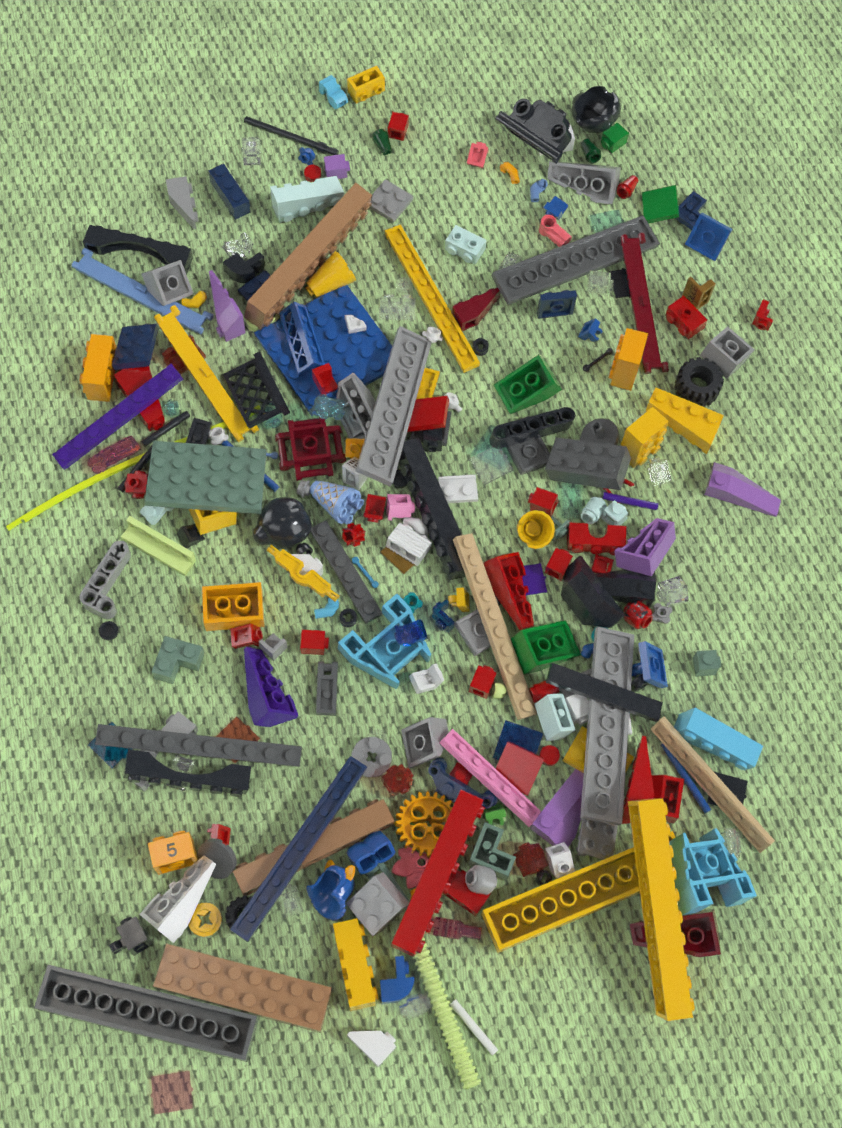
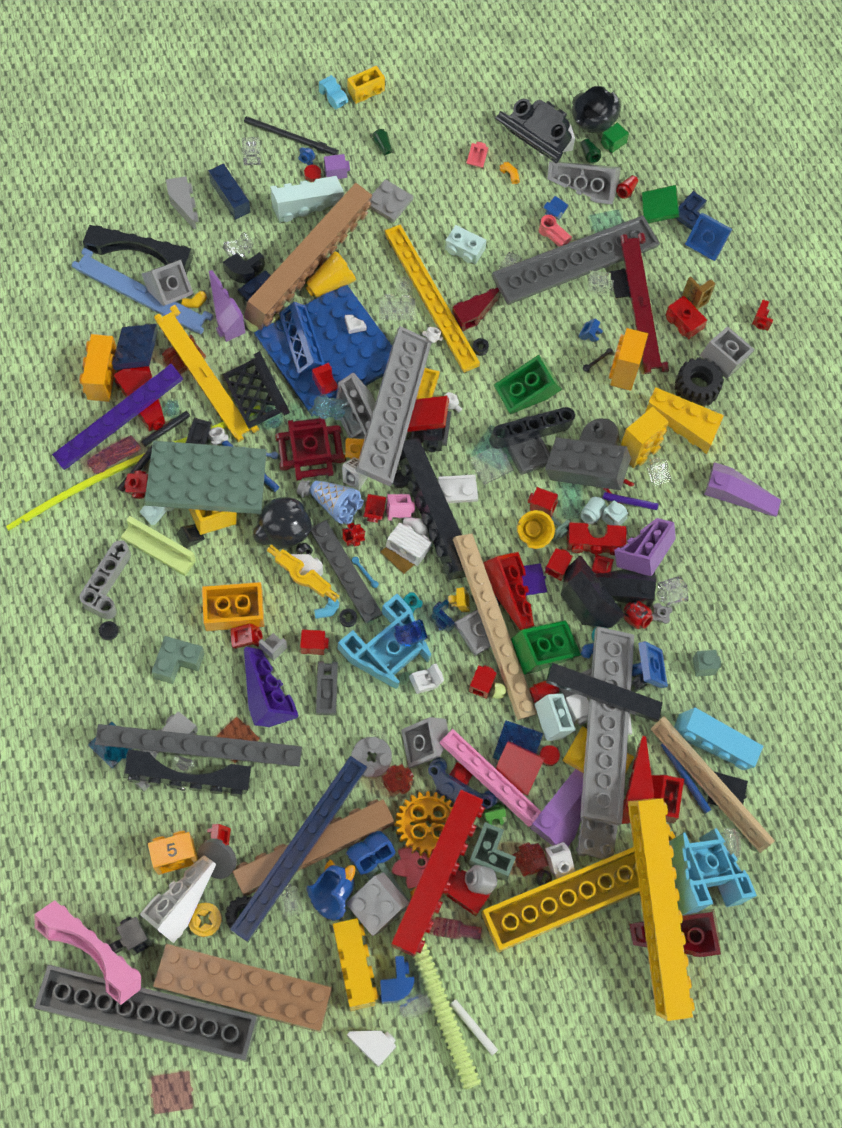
red brick [388,111,409,141] -> none
medium blue arm [530,179,548,202] -> none
dark blue plate [537,290,577,319] -> none
none -> bright pink arch [34,900,141,1005]

